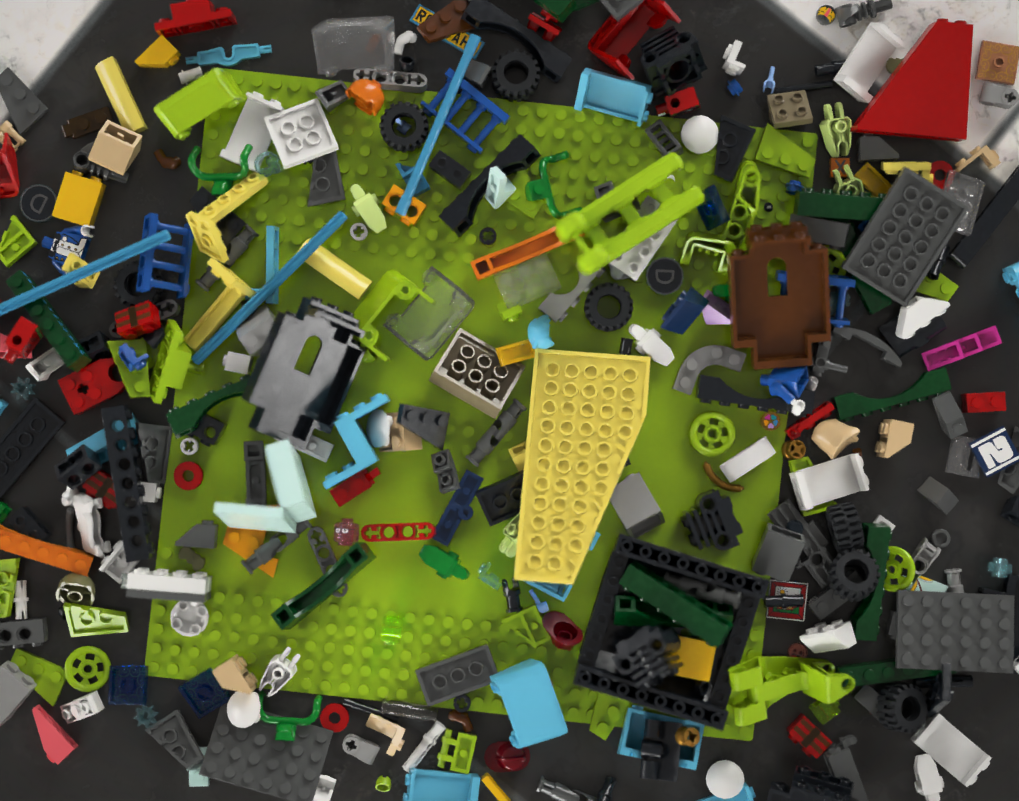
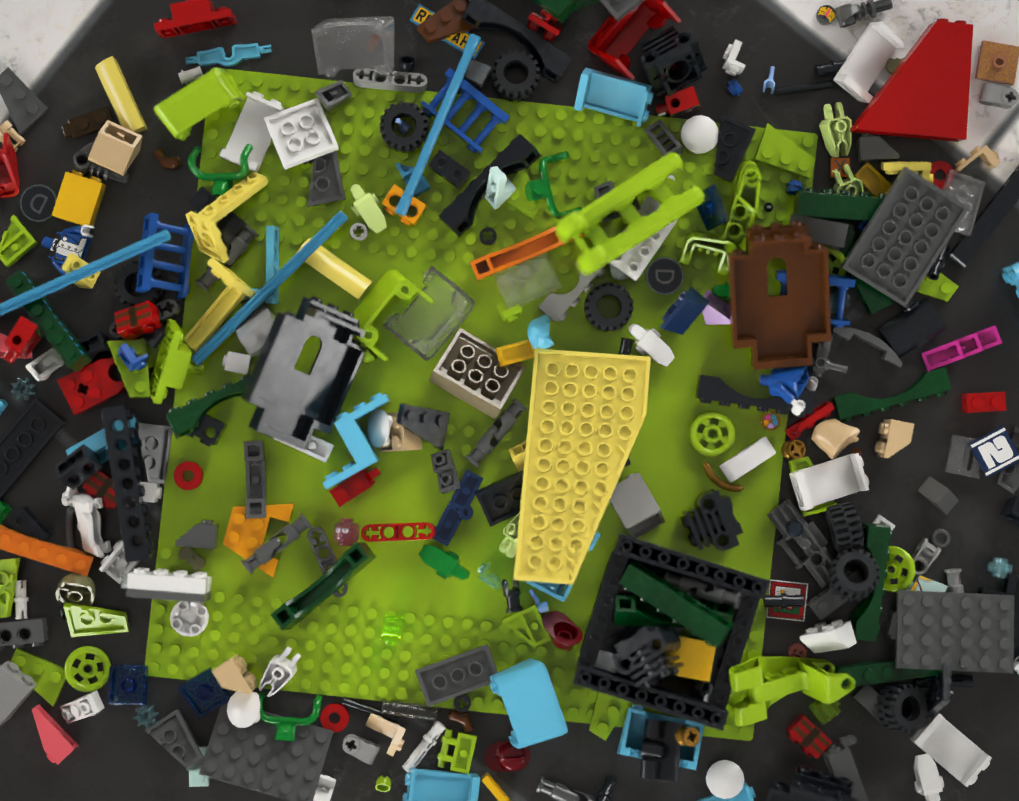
yellow slope [134,35,181,68] -> none
white bush [180,437,199,455] -> none
light aqua container [214,439,317,533] -> none
clear light blue piece [254,151,283,177] -> none
orange cylinder [345,79,385,116] -> none
white arm [393,31,417,55] -> none
light grey plate [672,345,746,395] -> none
dark grey brick [752,523,805,582] -> none
dark tan plate [767,90,813,129] -> none
white slope [895,296,951,339] -> none
dark grey slope [932,391,968,439] -> none

